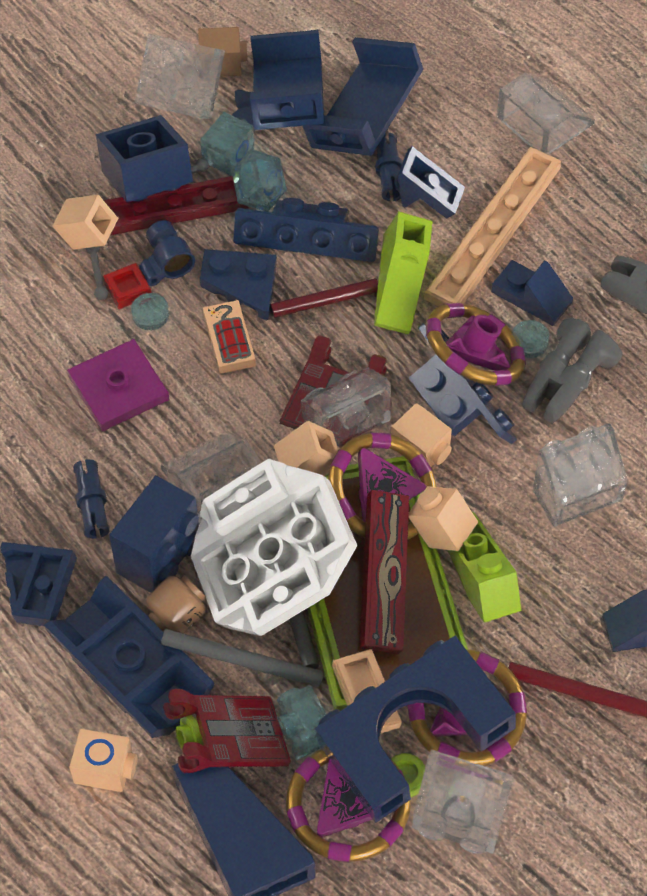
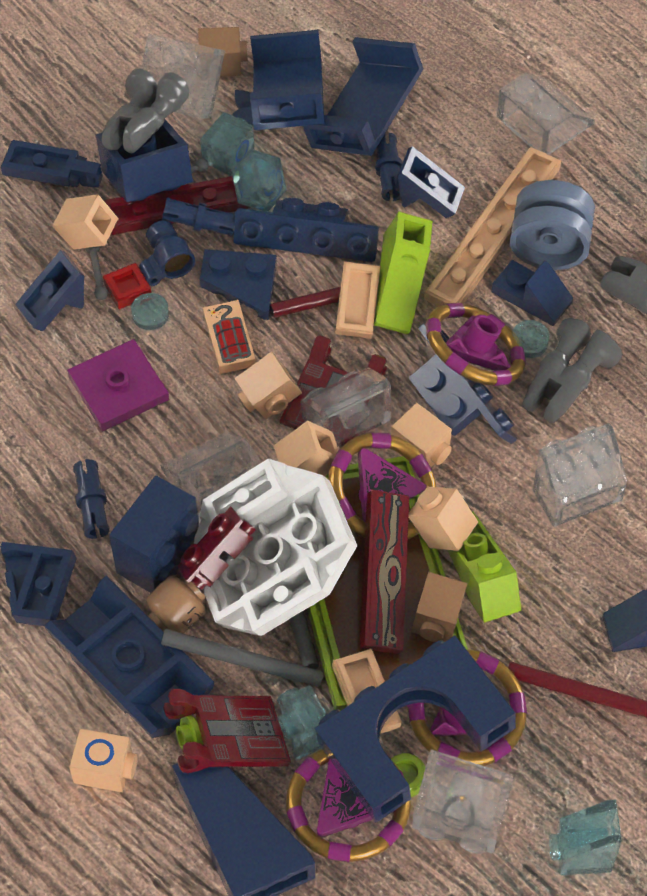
none -> dark blue hinge [1,140,103,188]
none -> dark blue slope [15,250,84,331]
none -> dark grey piece [102,68,189,153]
none -> dark blue pin [162,197,235,236]
none -> dark red hinge [178,506,256,590]
none -> light nougat brick [235,352,302,419]
none -> light nougat tile [335,261,380,339]
none -> medium nougat brick [411,572,468,642]
none -> sand blue wheel [510,180,595,270]
none -> clear light blue slope [549,800,622,875]

